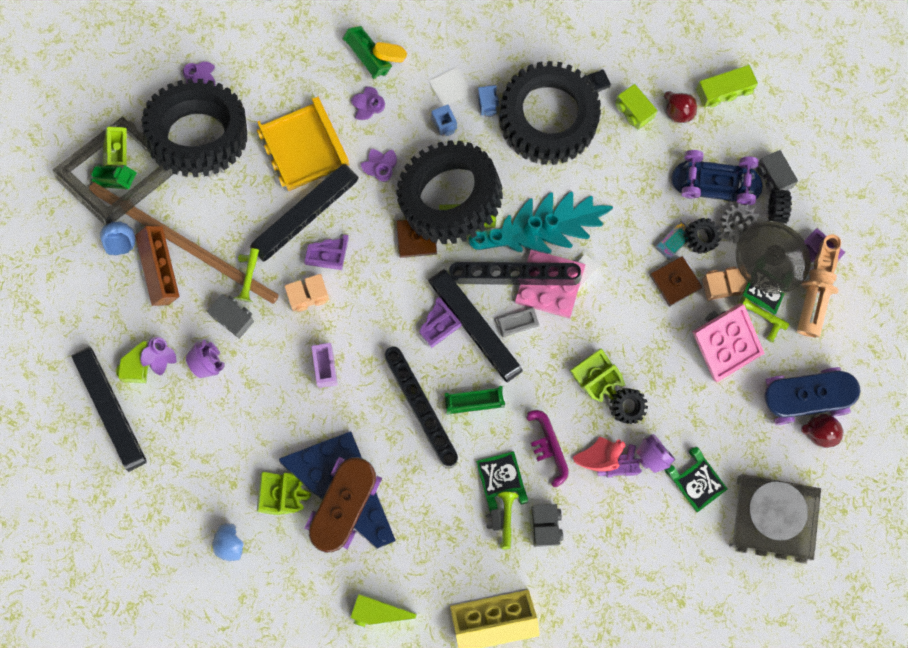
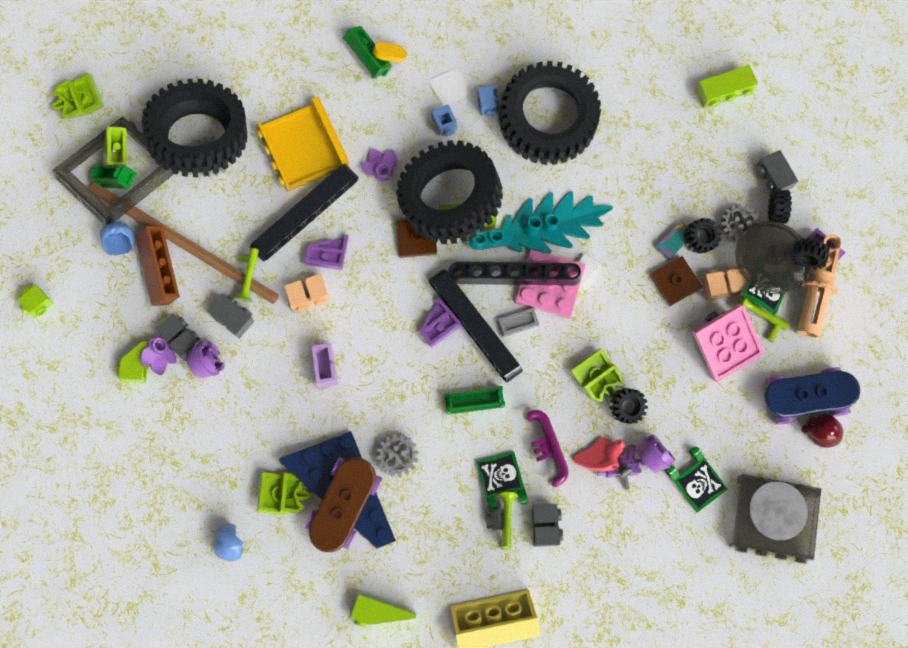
black beam [71,346,147,472] -> none
medium lavender plate [183,62,216,86] -> none
medium lavender plate [351,87,385,120] -> none
black beam [385,346,458,469] -> none
black plate [587,69,611,92] -> none
lime brick [615,84,658,130] -> none
dark red piece [664,91,697,123] -> none
dark blue piece [671,150,763,205] -> none
none -> lime brick [17,285,53,318]
none -> lime plate [52,73,104,119]
none -> dark grey piece [156,314,200,361]
none -> light grey gear [376,434,419,477]
none -> dark grey hand [618,463,633,490]
none -> black tyre [791,238,830,270]

